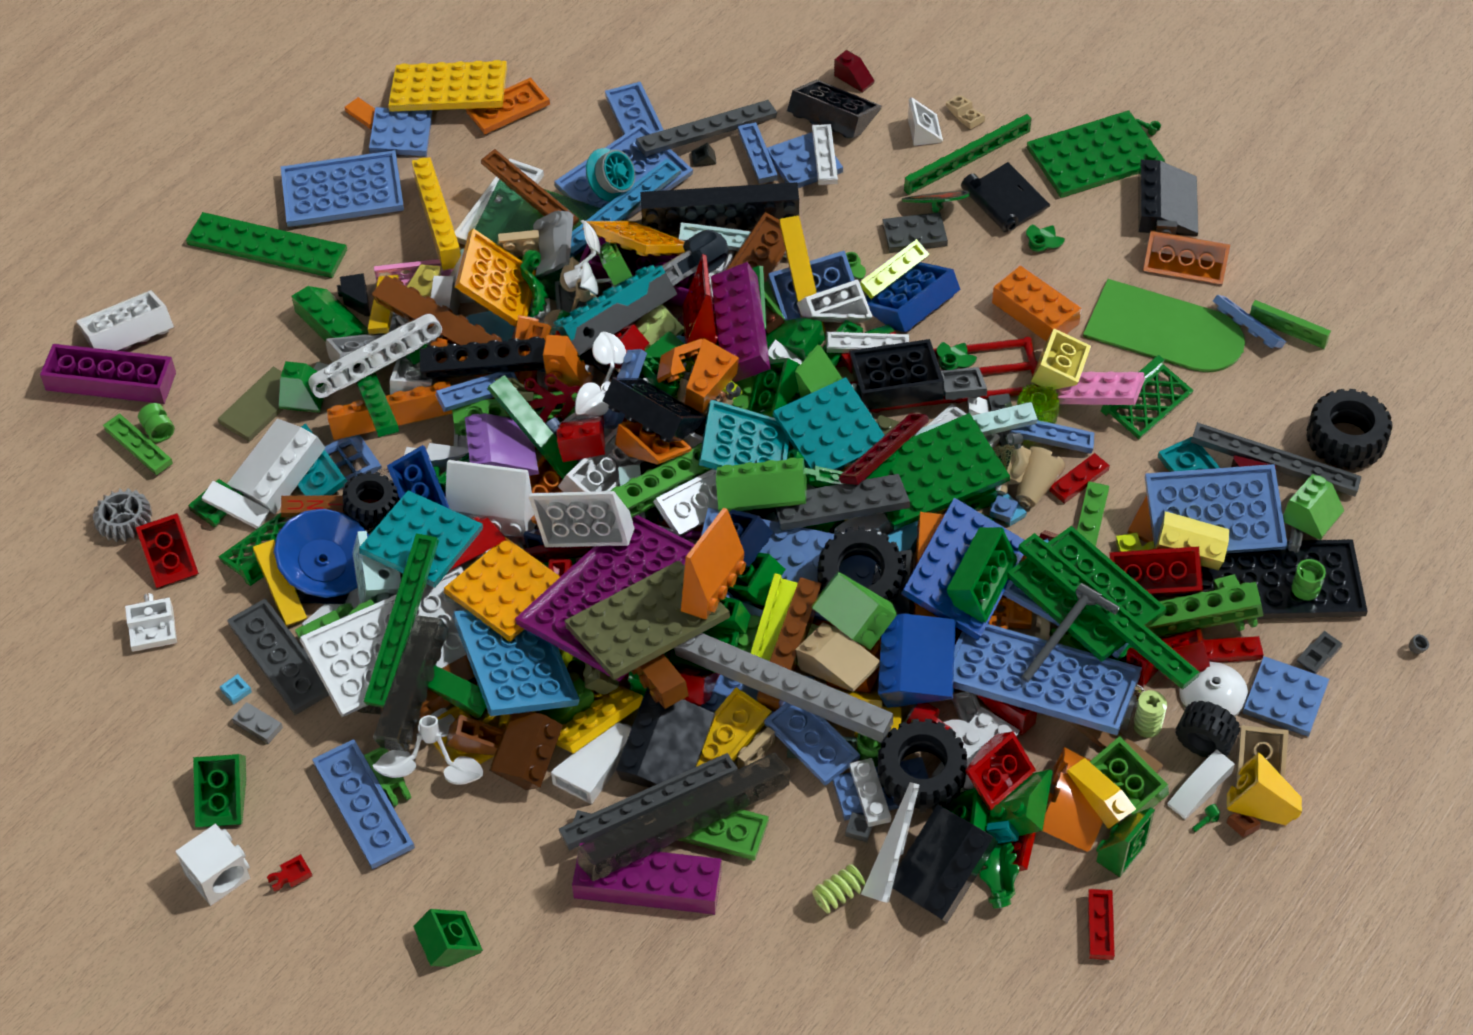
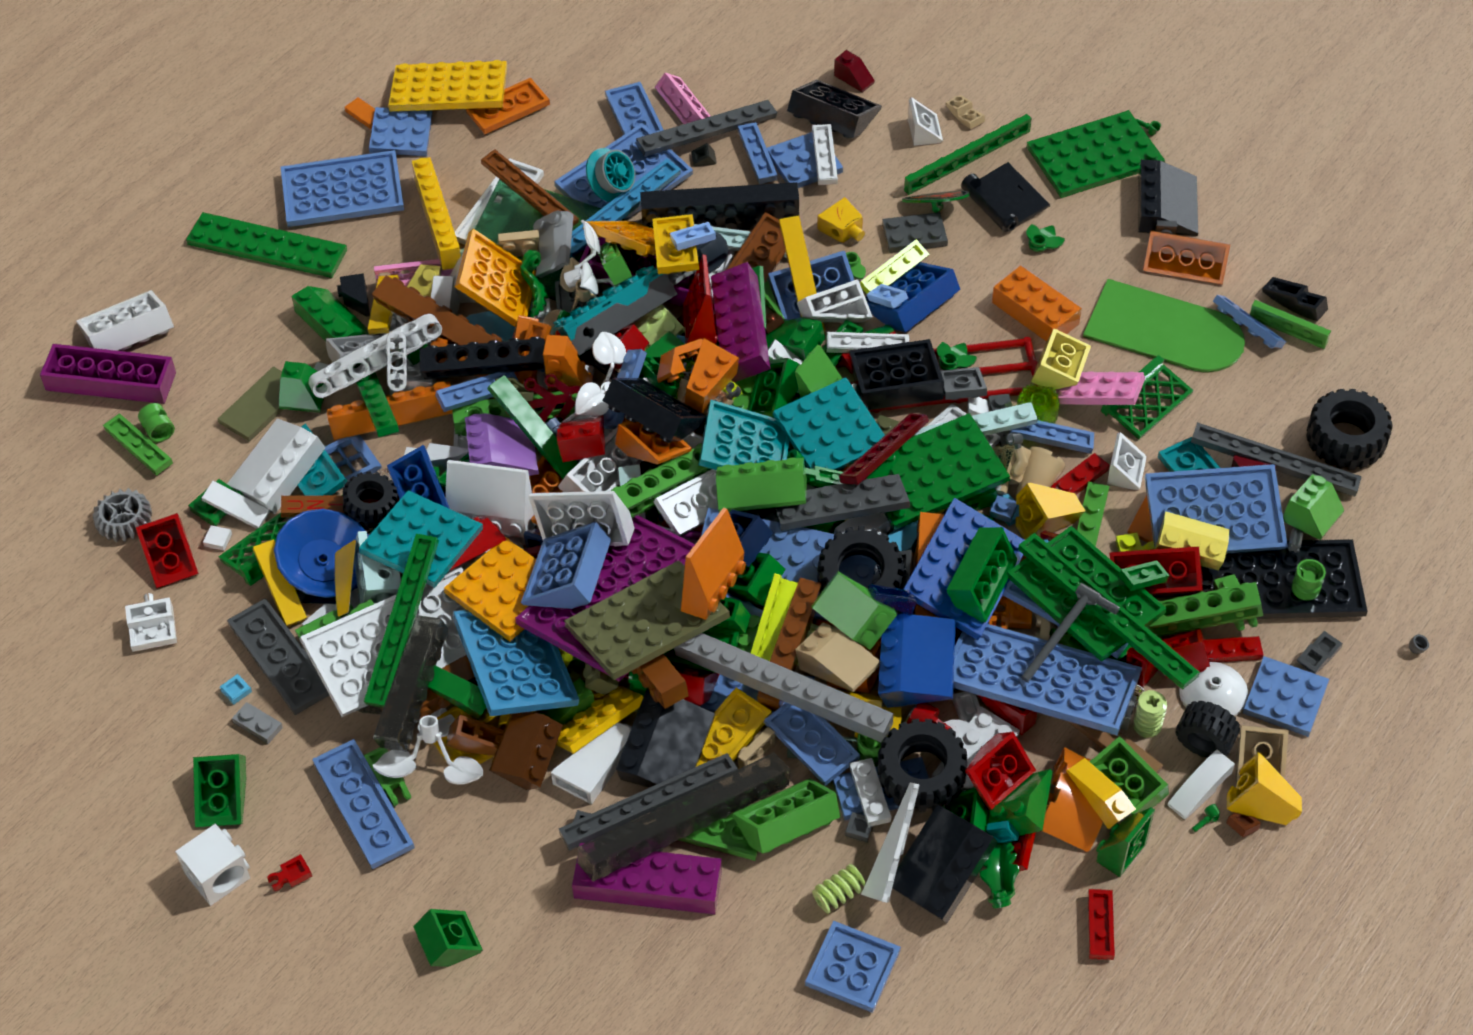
none -> white tile [203,525,232,551]
none -> yellow sticker [335,540,356,616]
none -> white beam [387,330,407,391]
none -> medium blue slope [521,521,611,609]
none -> yellow plate [653,214,699,274]
none -> bright pink fence [655,73,710,124]
none -> light blue plate [670,222,716,250]
none -> bright green slope [732,778,840,854]
none -> medium blue plate [805,921,901,1013]
none -> yellow torso [817,197,865,243]
none -> light blue plate [867,284,908,308]
none -> clear blue slope [868,584,917,616]
none -> yellow slope [1016,483,1085,540]
none -> white slope [1107,432,1147,490]
none -> green plate [1119,560,1169,591]
none -> black slope [1262,277,1328,321]

